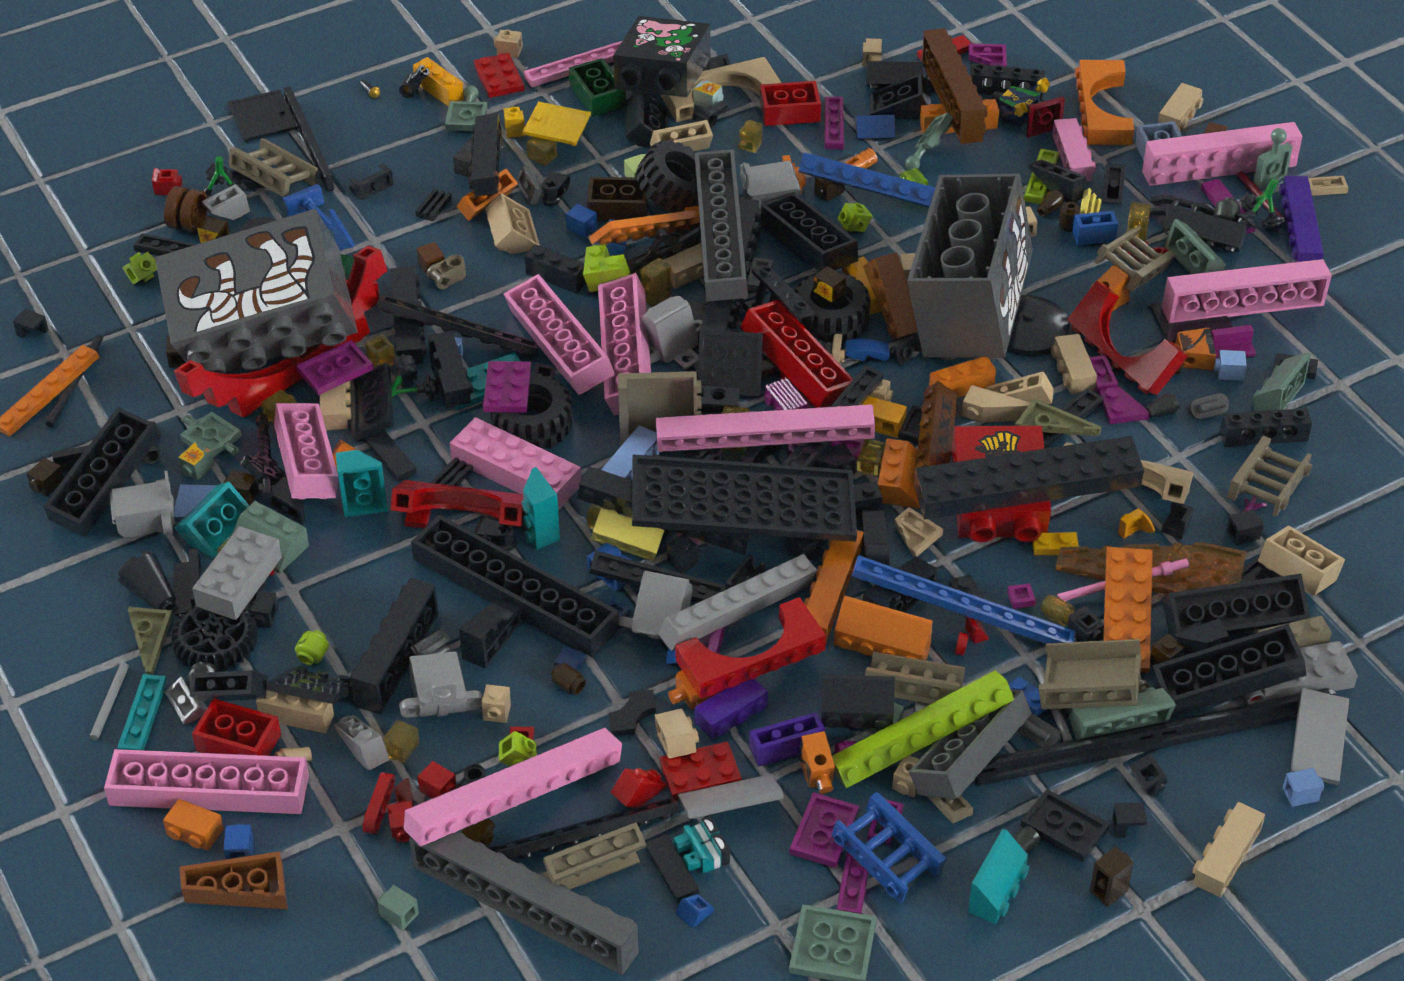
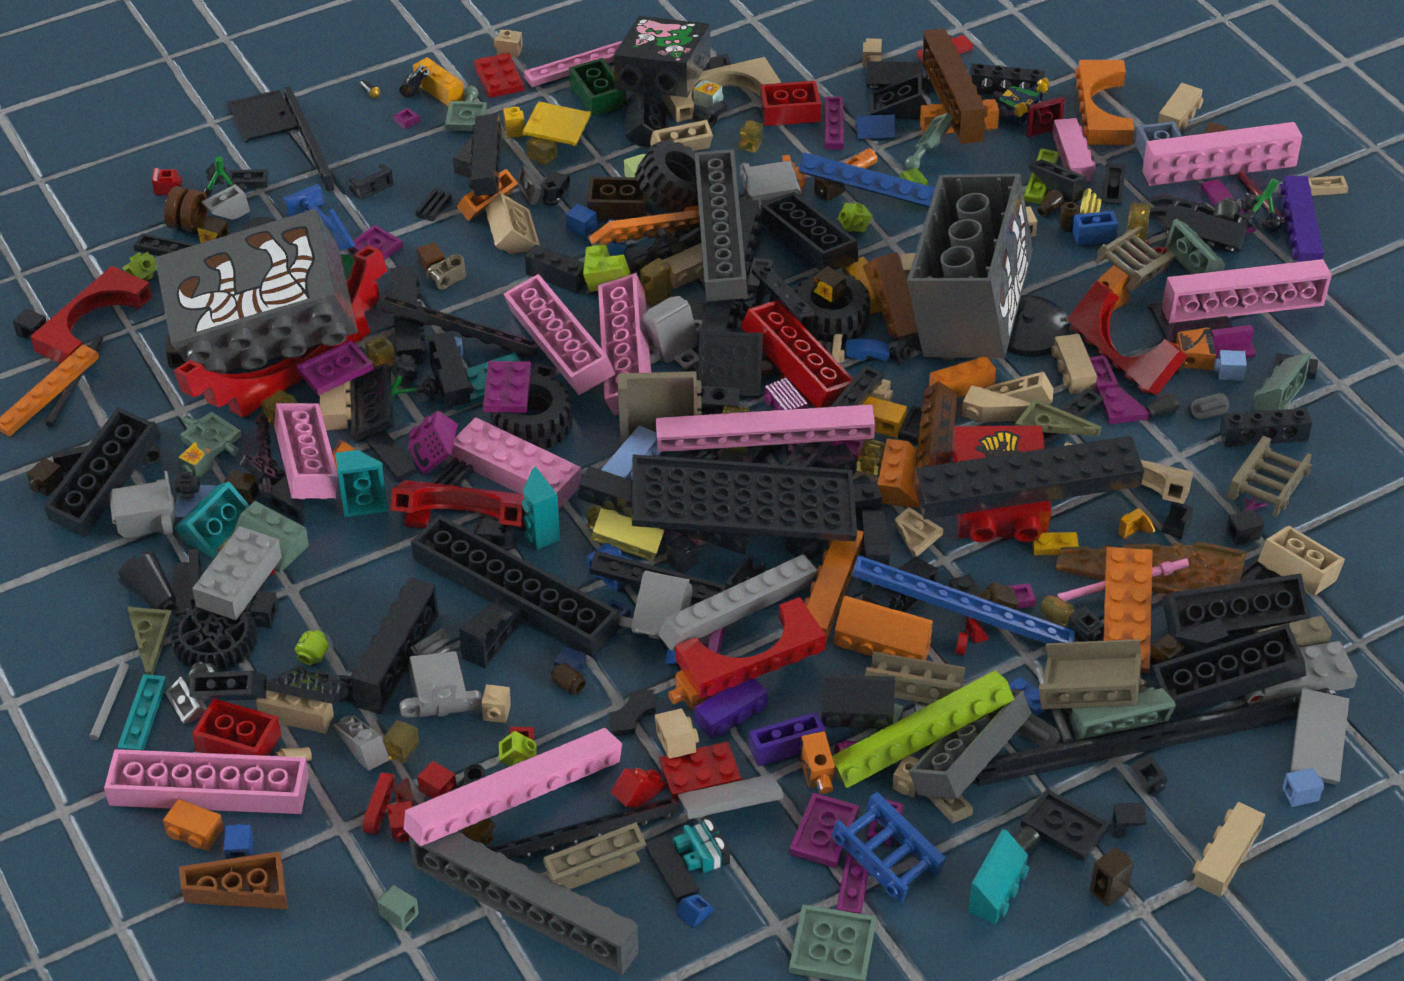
dark tan fence [228,138,318,197] -> none
magenta wing [969,44,1007,67] -> none
sand green plate [1253,128,1293,190] -> none
none -> red arch [30,266,152,364]
none -> black gear [175,472,200,498]
none -> magenta tile [347,225,404,260]
none -> magenta tile [393,108,420,129]
none -> magenta slope [408,411,458,475]
none -> dark brown brick [979,582,1019,610]

